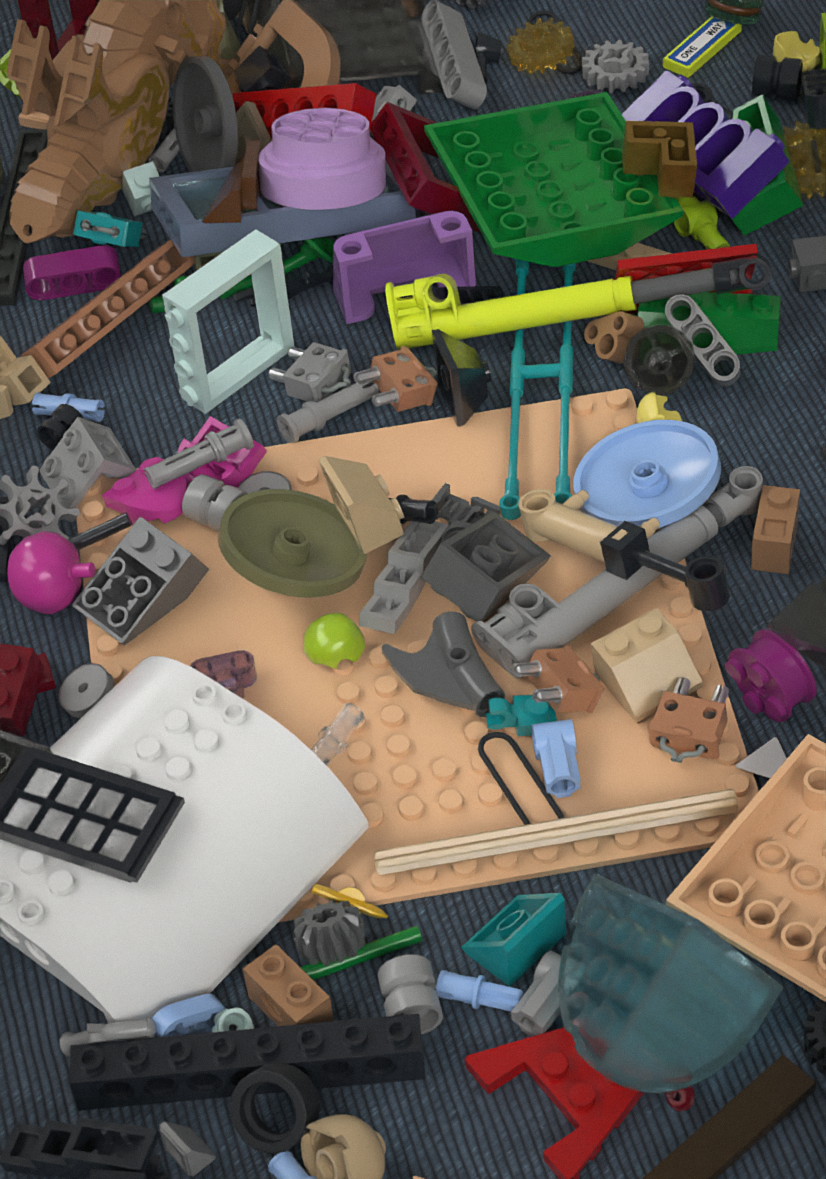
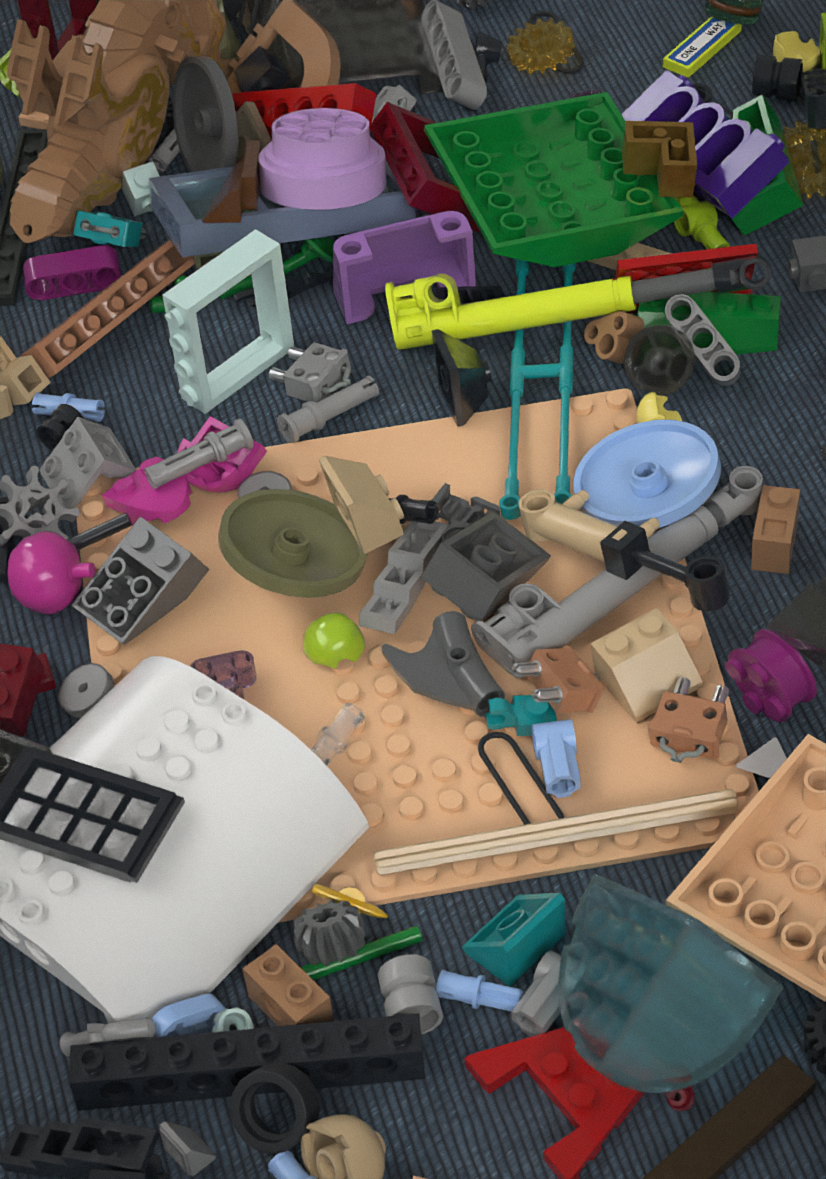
light grey wheel [182,474,249,532] -> none
nougat piece [353,346,437,412] -> none
light grey gear [582,40,649,93] -> none

